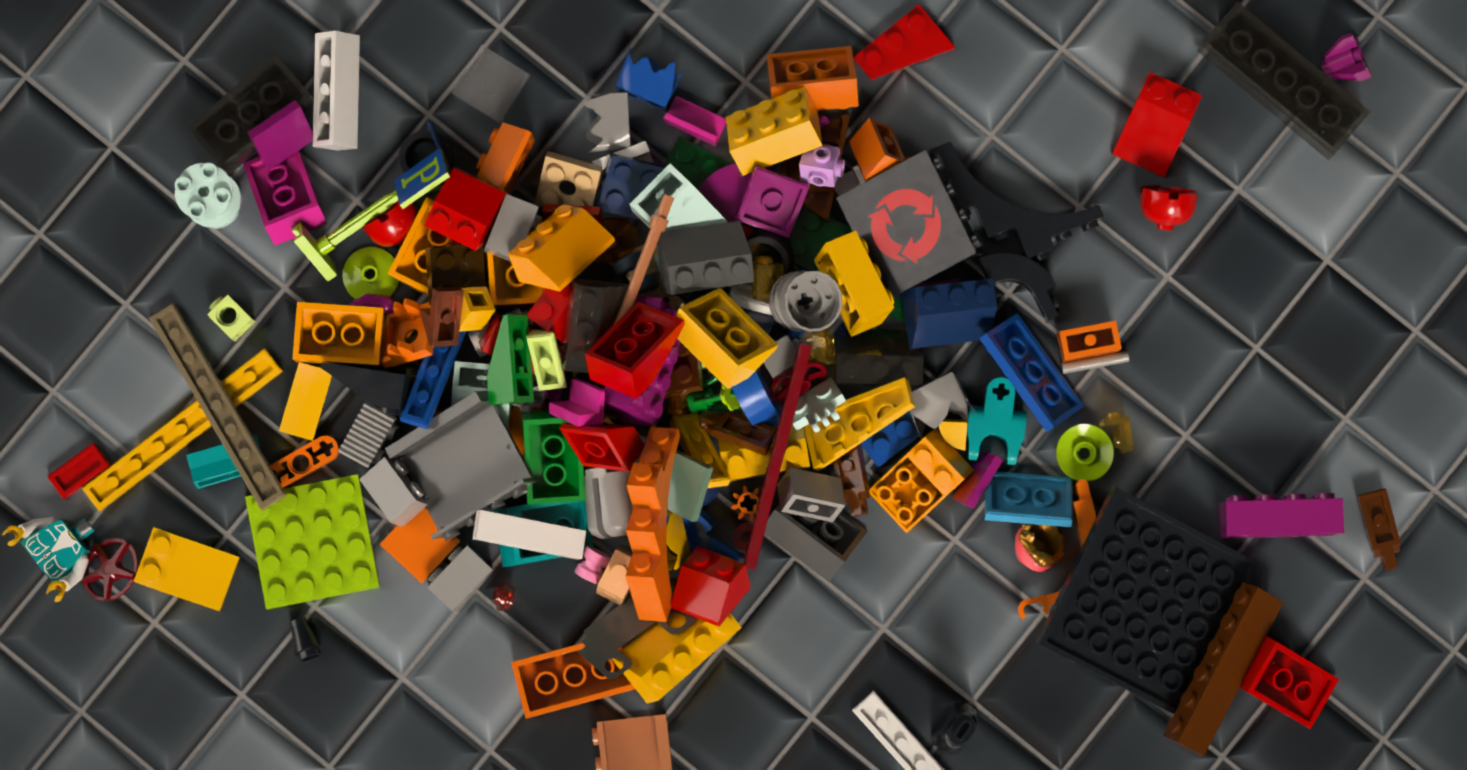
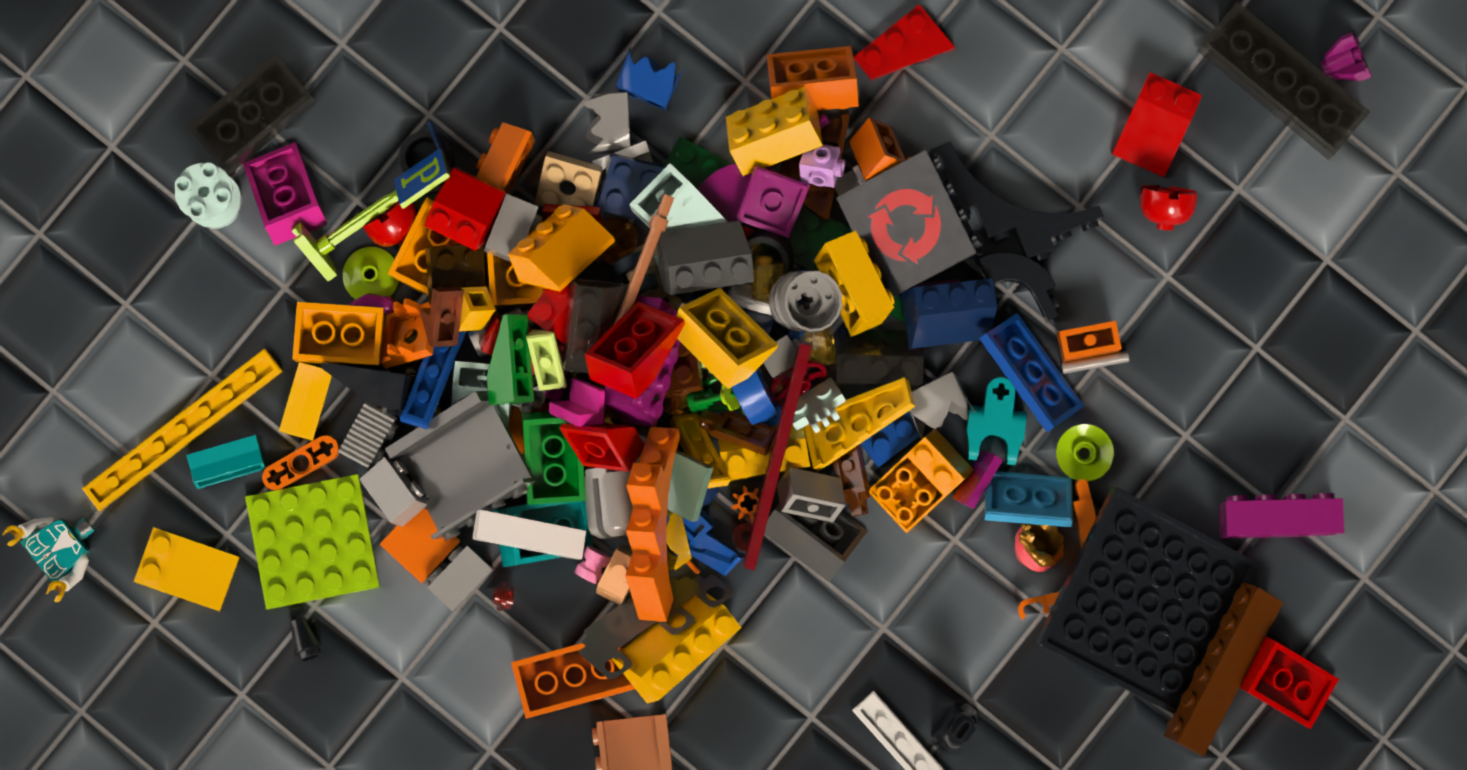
red tile [47,442,111,500] -> none
dark red wheel [81,538,138,601] -> none
dark tan tile [149,303,287,511] -> none
yellowish green brick [207,295,256,342] -> none
magenta tile [248,101,313,171] -> none
white brick [313,31,360,151] -> none
clear tile [451,45,530,124] -> none
dark pink panel [663,96,726,147] -> none
red slope [670,546,751,627] -> none
yellow tile [938,419,967,450] -> none
clear yellow bracket [1098,412,1134,454] -> none
reddish brown hinge [1356,488,1401,571] -> none

